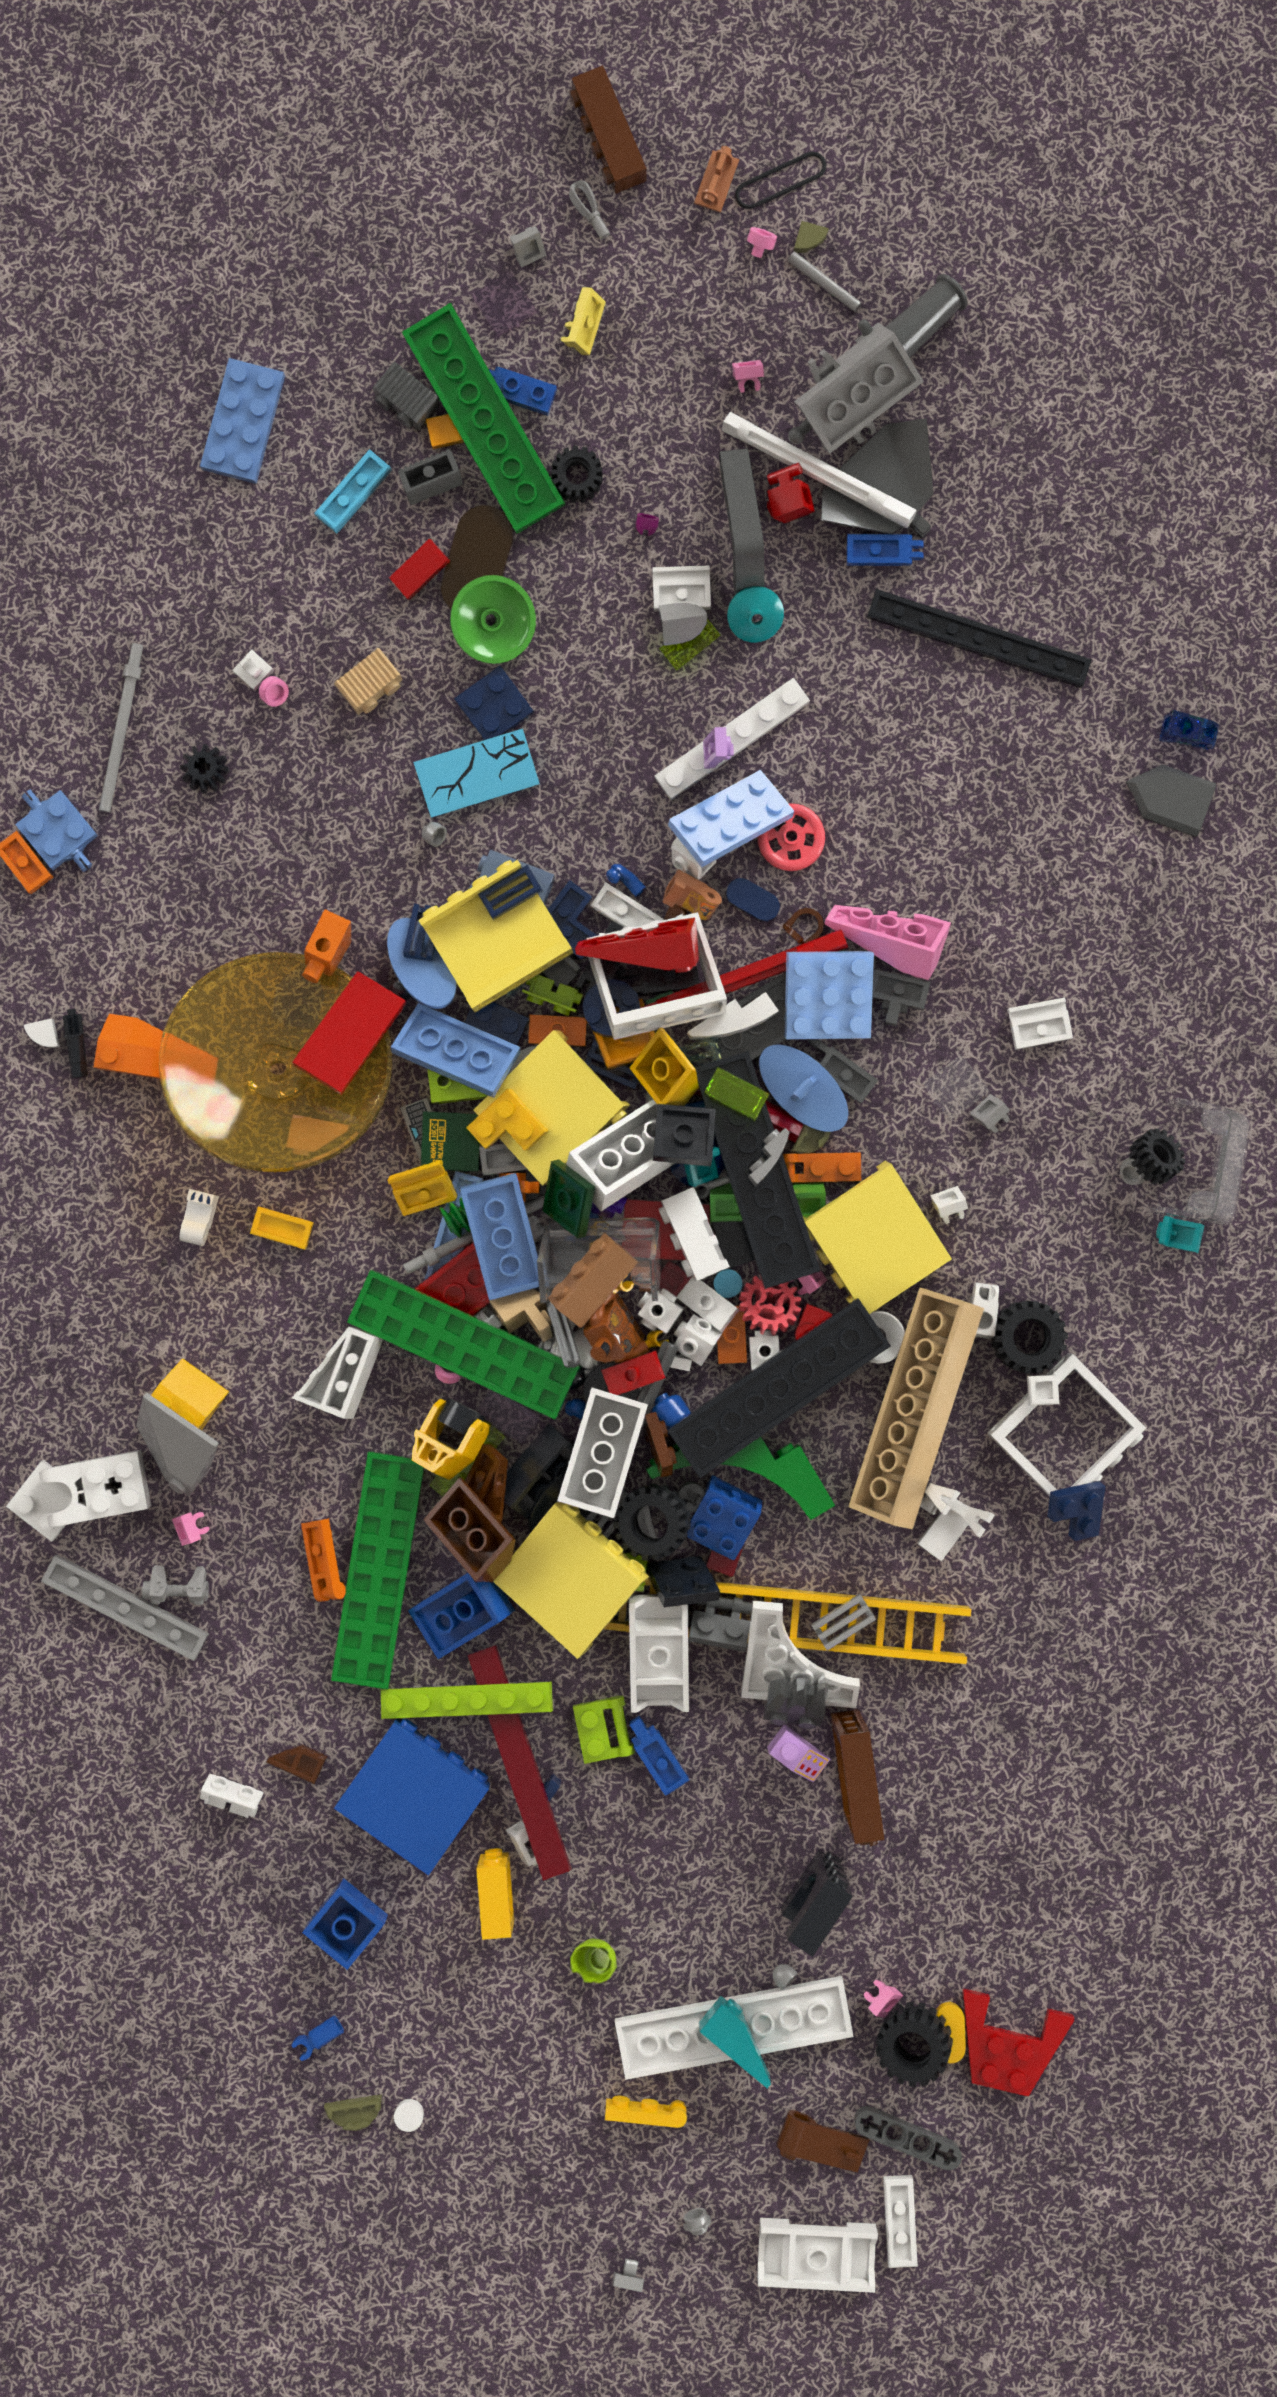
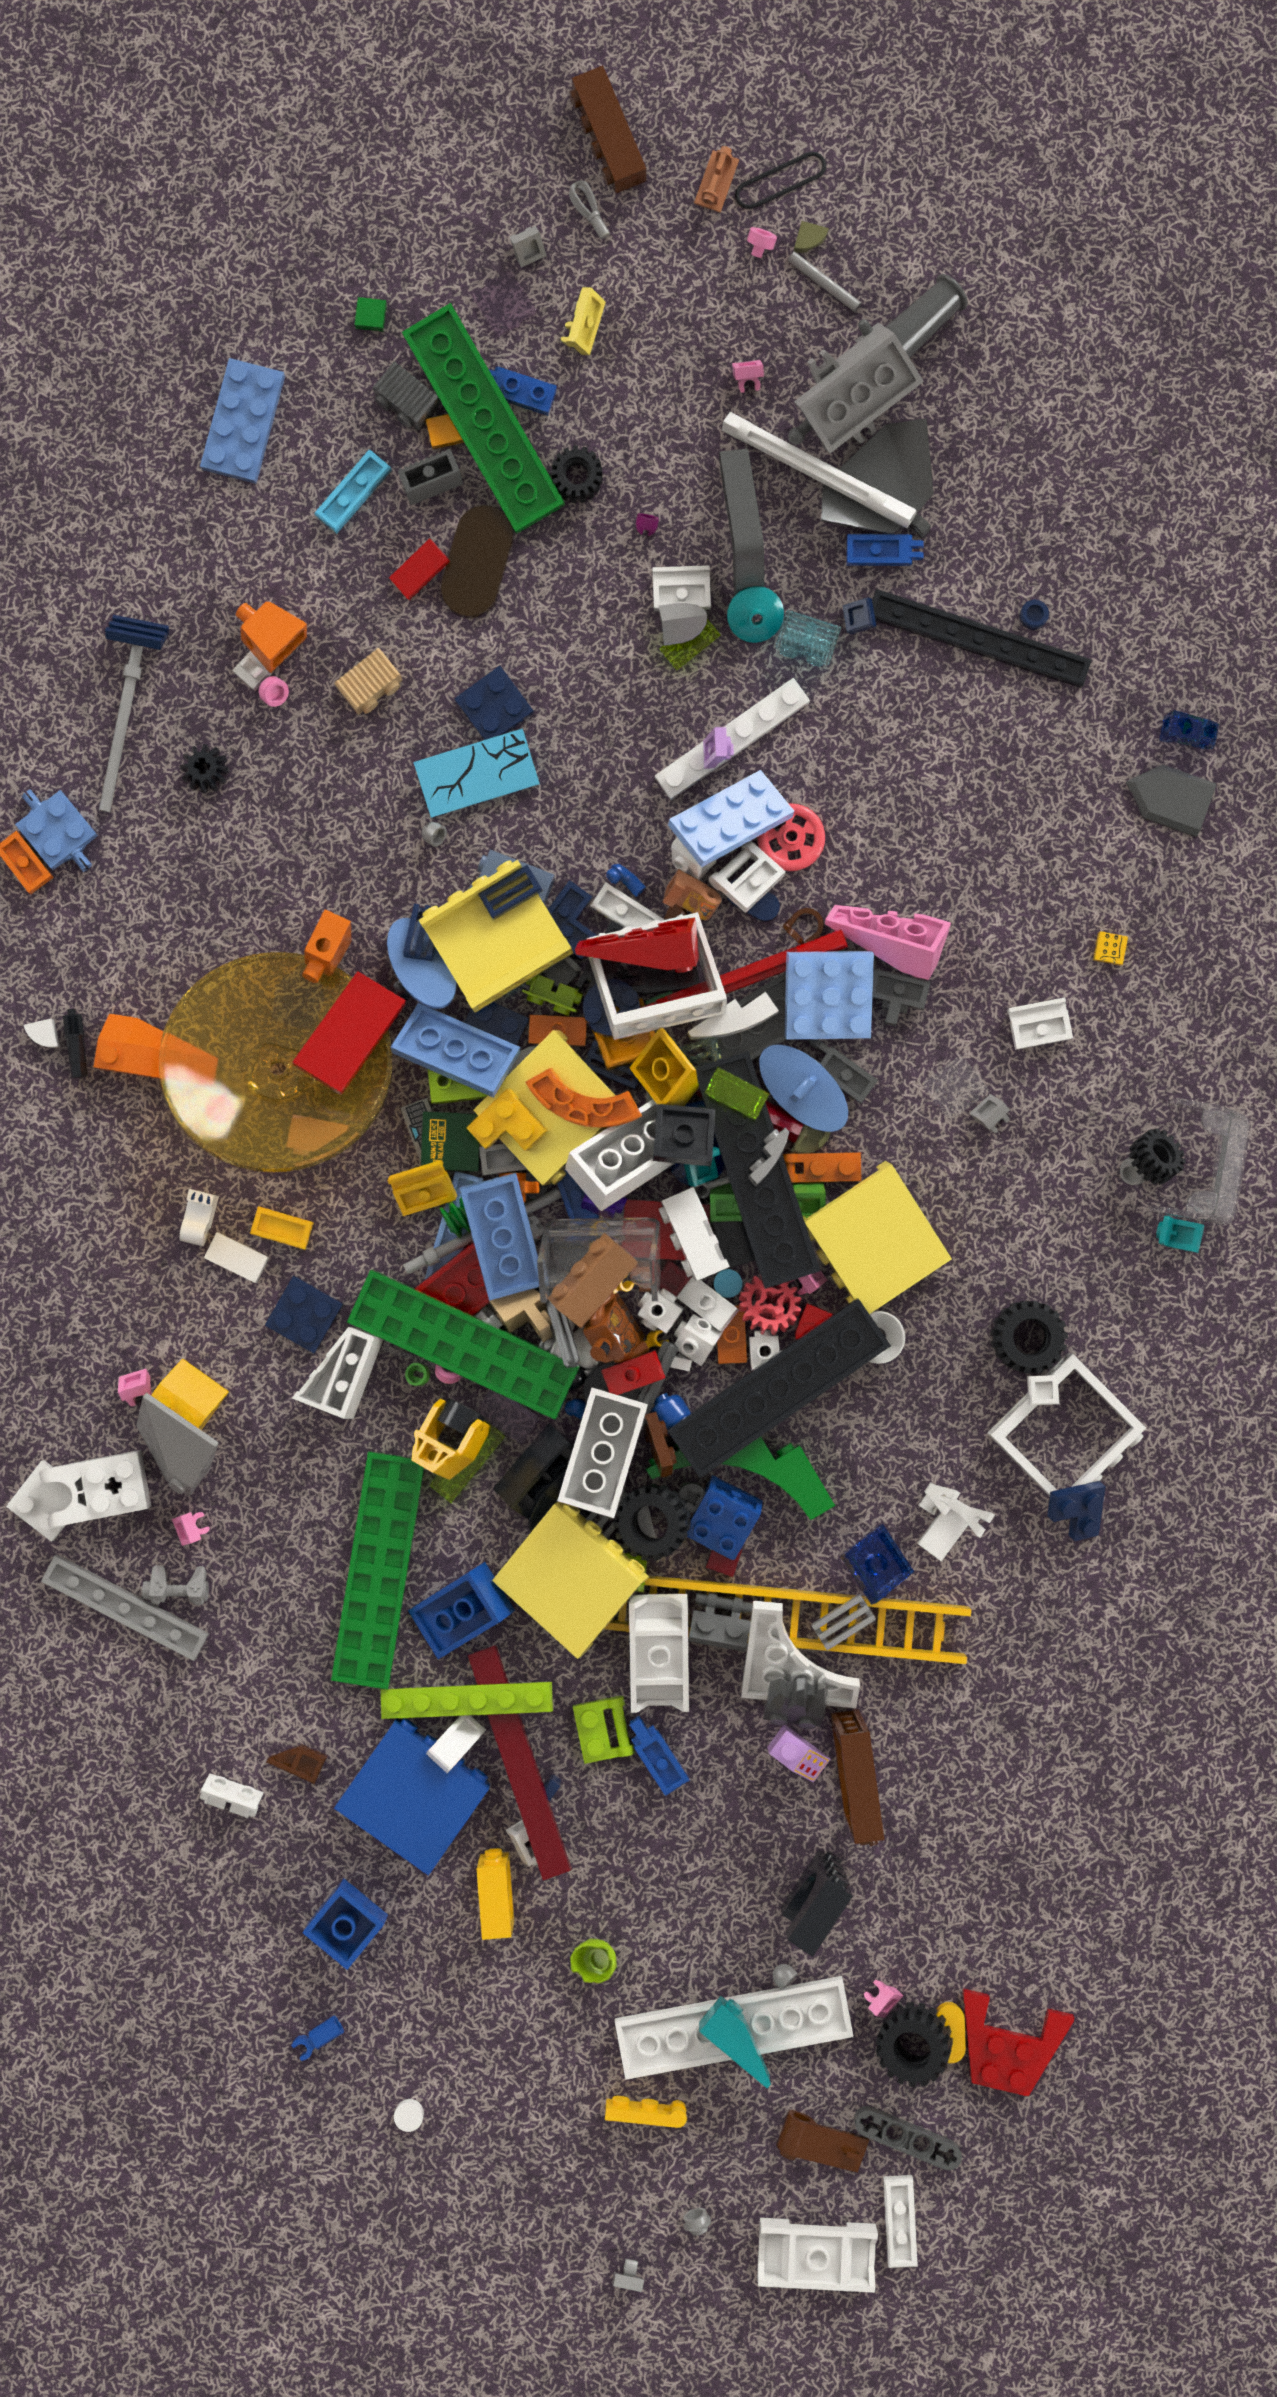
orange plate [301,1518,346,1602] -> none
olive tile [324,2094,382,2131] -> none
reddish brown slope [423,1478,515,1582] -> none
bright green dish [450,575,536,664] -> none
reddish brown wing [465,1444,508,1522] -> none
dark green tile [542,1159,595,1239] -> none
black plate [646,1556,720,1608] -> none
red brick [767,462,815,523] -> none
tan brick [848,1288,984,1529] -> none
white tile [930,1186,968,1224] -> none
white leg [971,1282,999,1339] -> none
none -> dark blue tile [105,615,169,650]
none -> bright pink tile [118,1369,152,1406]
none -> white tile [204,1232,269,1283]
none -> orange torso [236,602,307,673]
none -> dark blue plate [265,1276,344,1354]
none -> green tile [355,297,387,332]
none -> bright green hinge [405,1363,431,1386]
none -> white tile [426,1715,486,1773]
none -> orange tile [525,1068,643,1127]
none -> white plate [708,841,786,913]
none -> clear light blue brick [775,610,841,667]
none -> clear blue tile [840,1524,914,1605]
none -> dark blue tile [842,597,876,634]
none -> dark blue tile [1019,599,1049,630]
none -> yellow tile [1093,931,1128,966]

